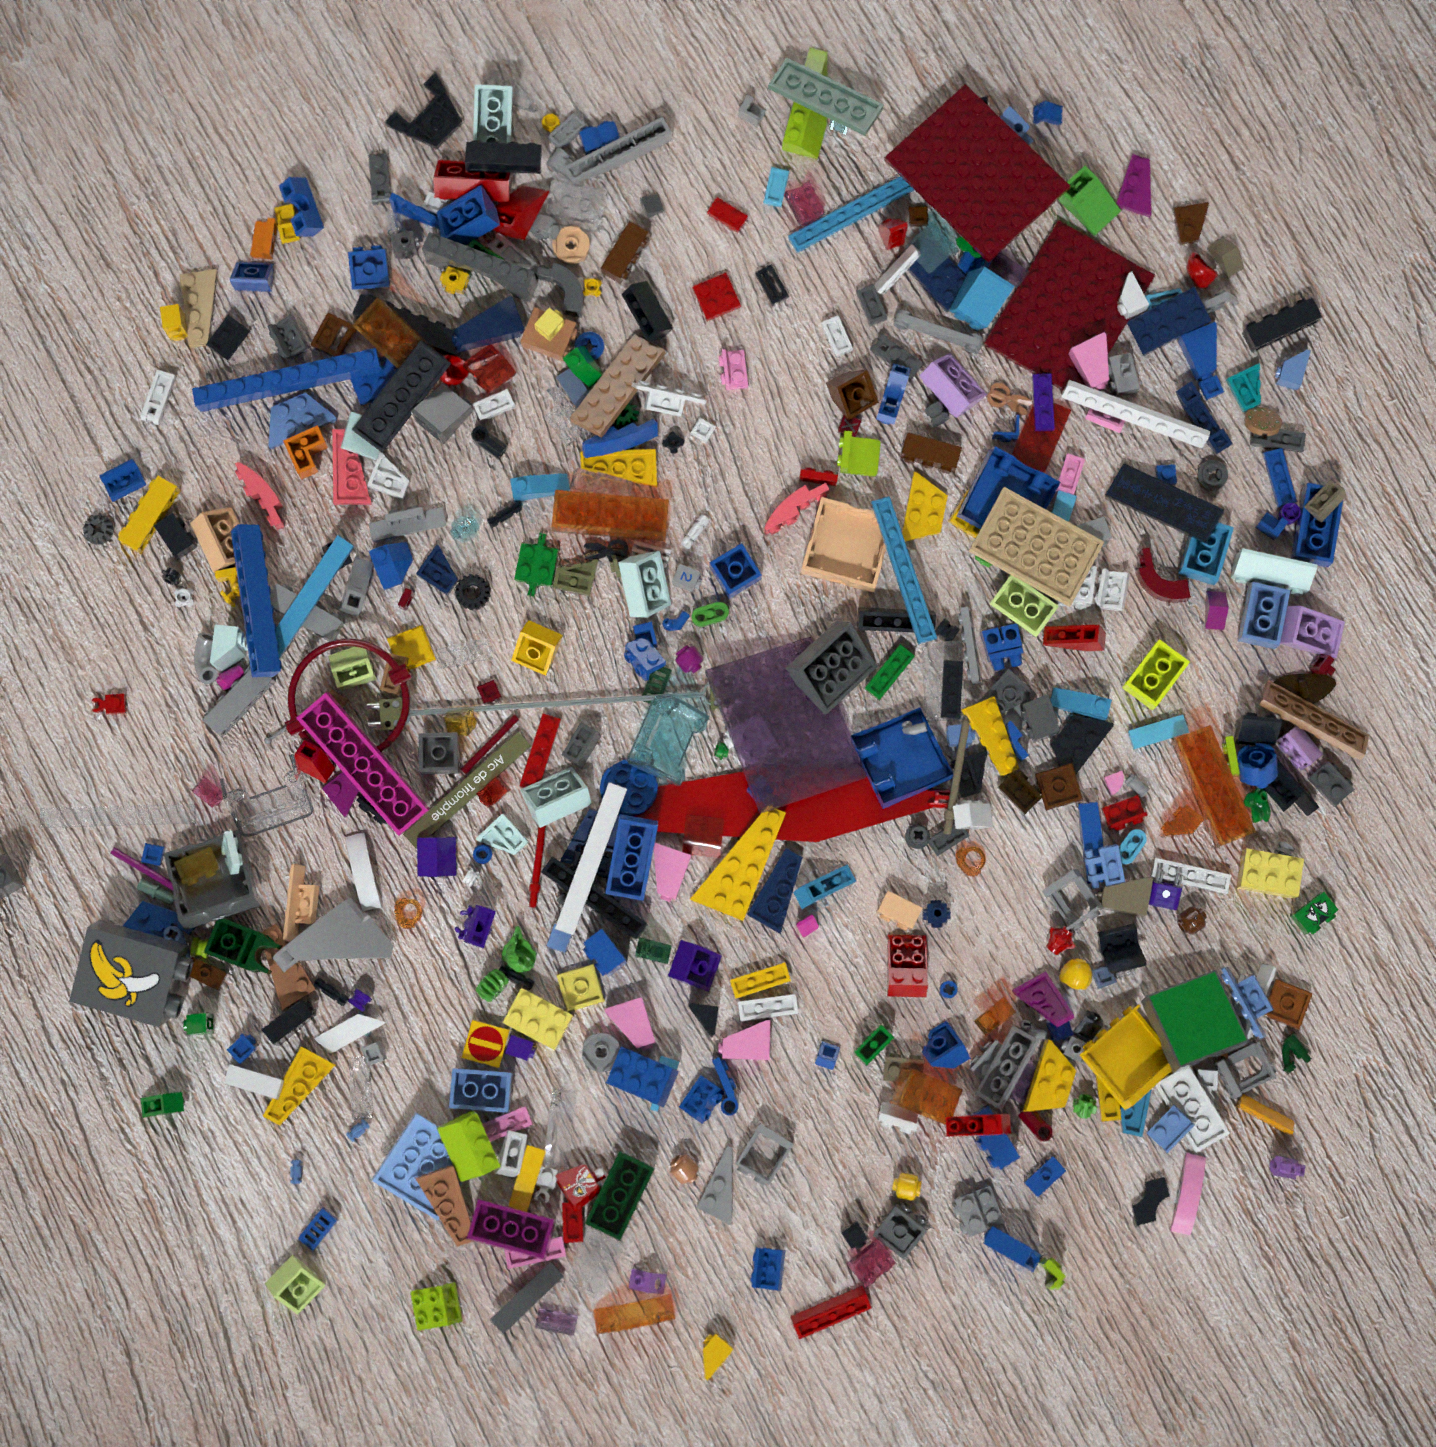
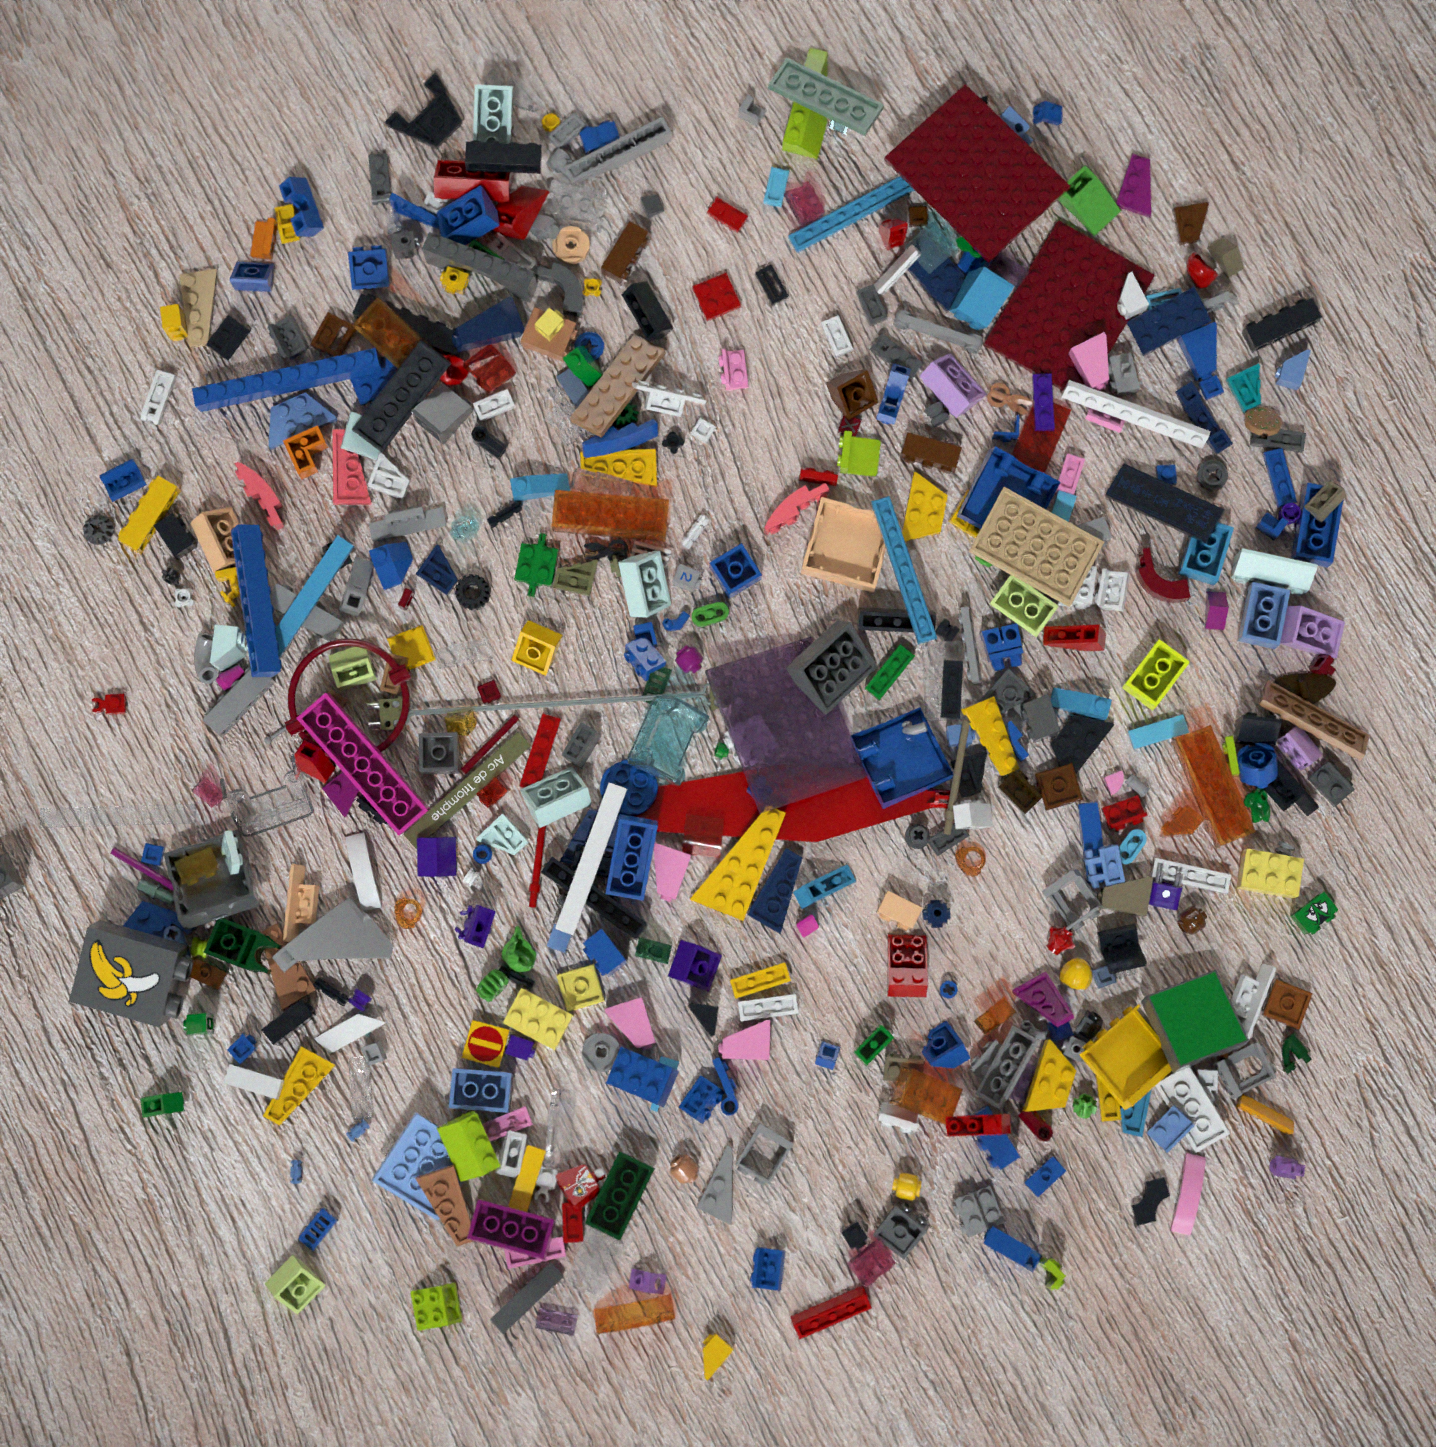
medium blue bracket [1221,967,1274,1039] -> none

